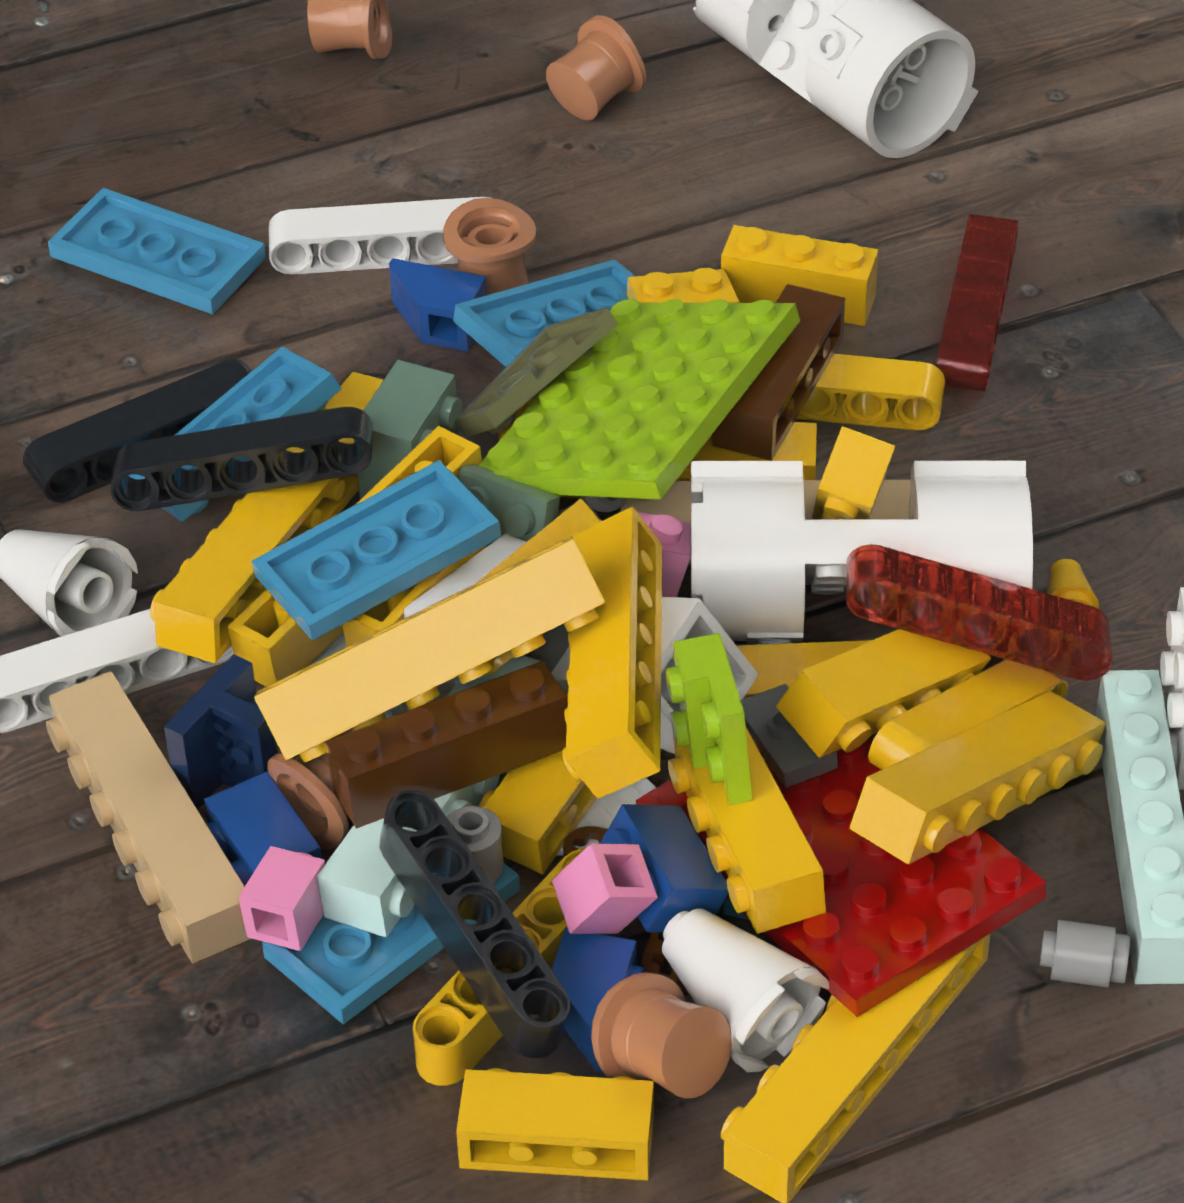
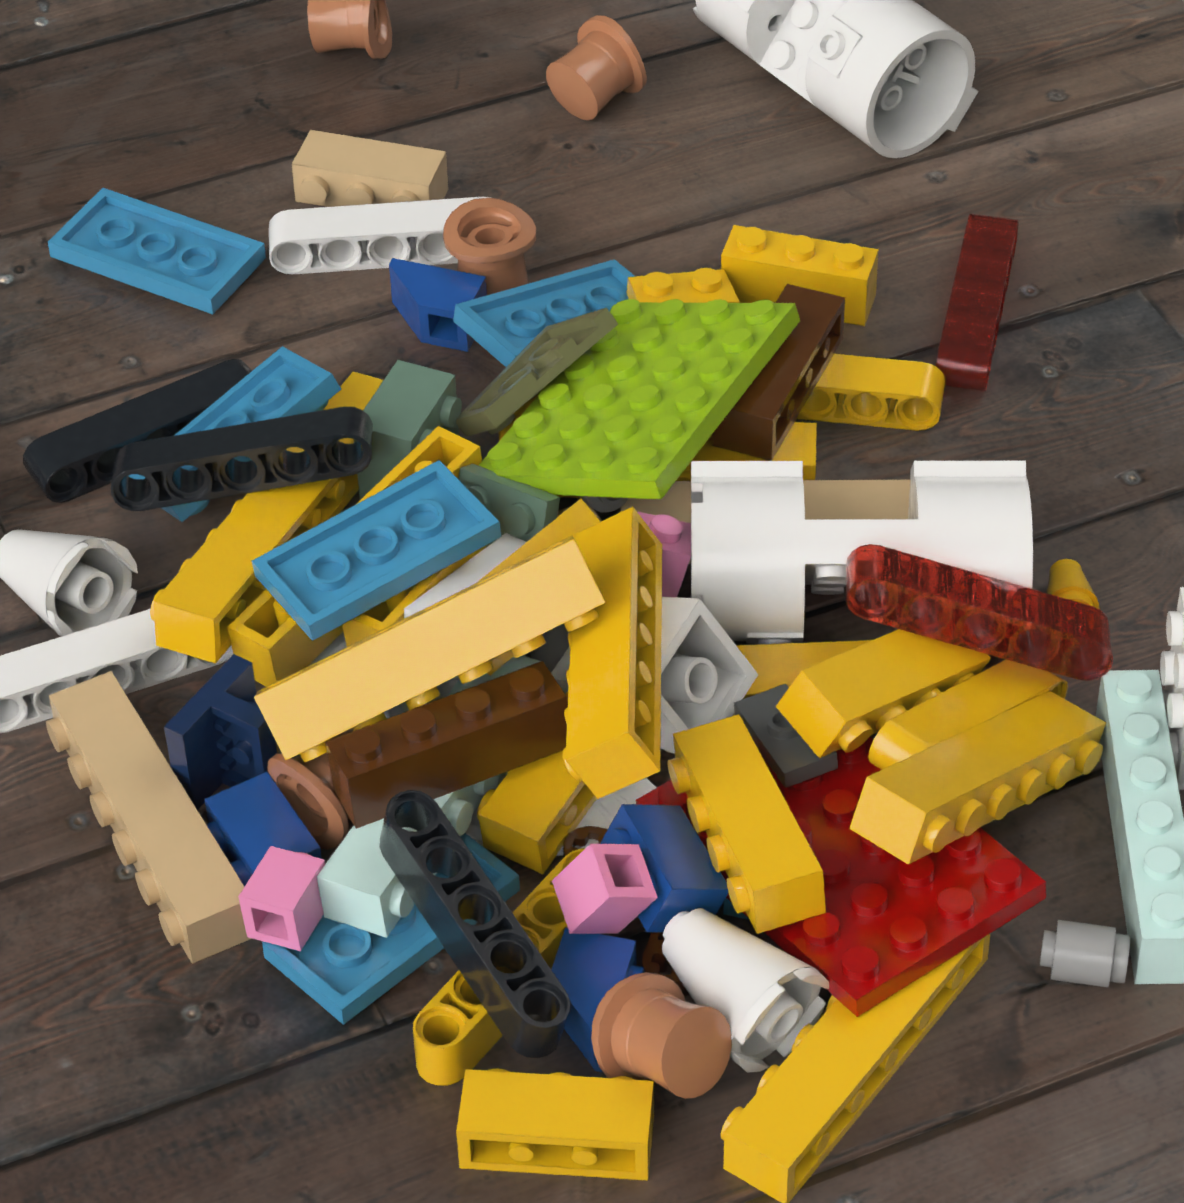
light grey brick [447,806,504,886] -> none
lime plate [665,633,753,805] -> none
yellow brick [811,426,895,520] -> none
none -> tan brick [292,130,448,207]

